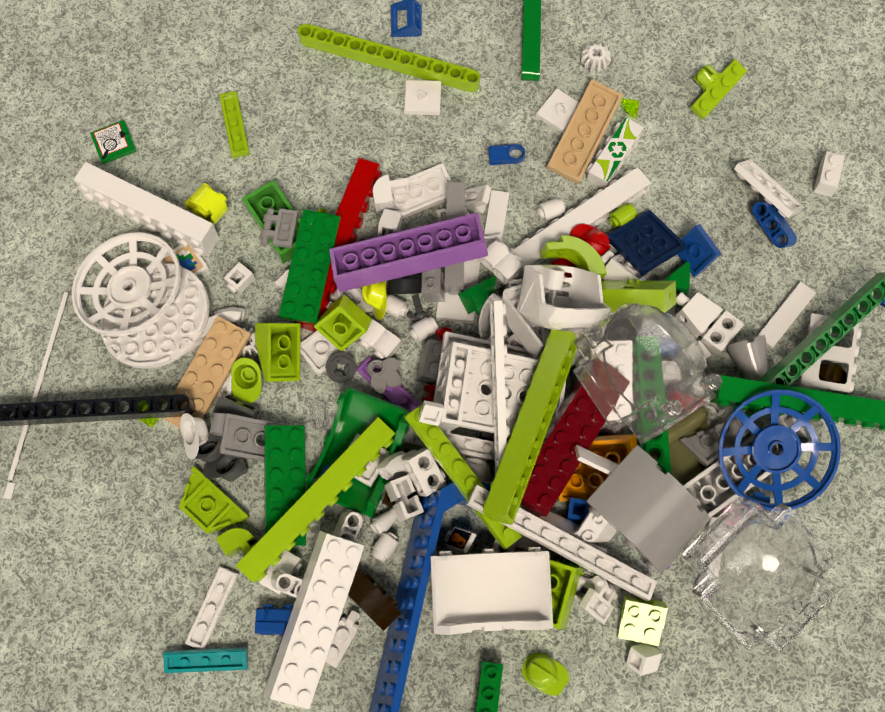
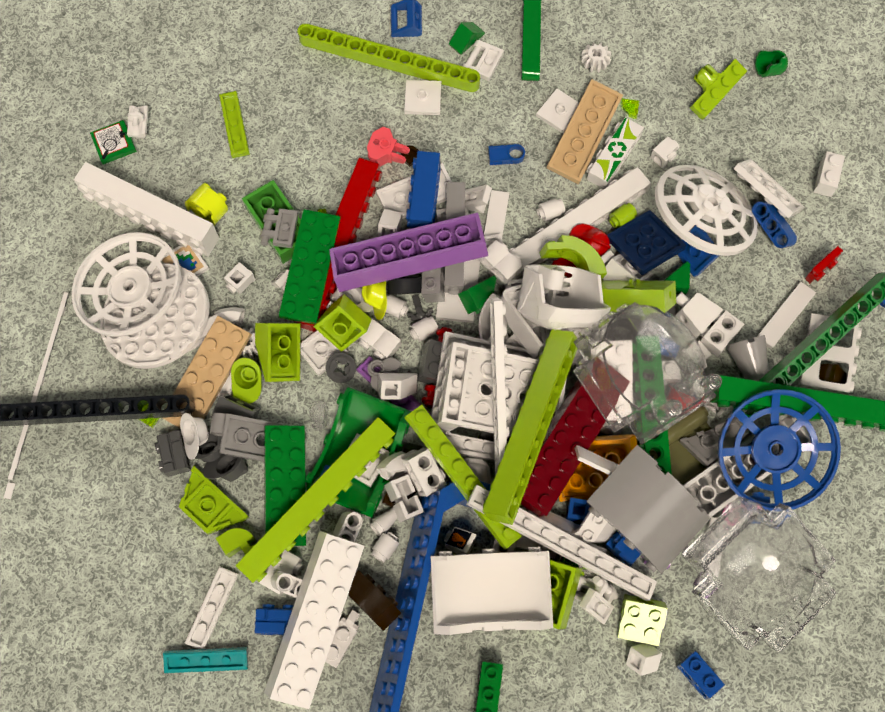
white brick [373,174,410,212] -> none
white tile [418,400,445,426] -> none
lime piece [522,653,569,696] -> none
none -> white hips [127,106,149,139]
none -> dark grey brick [155,430,191,477]
none -> coral hinge [367,127,410,167]
none -> white slope [377,373,418,399]
none -> dark brown tile [401,145,419,167]
none -> blue brick [406,151,441,229]
none -> green slope [449,22,485,55]
none -> white plate [462,40,504,81]
none -> blue brick [606,531,641,567]
none -> white brick [650,137,679,169]
none -> white dish [655,165,758,256]
none -> blue brick [676,651,725,700]
none -> green hair [755,50,788,78]
none -> red plate [805,246,843,284]

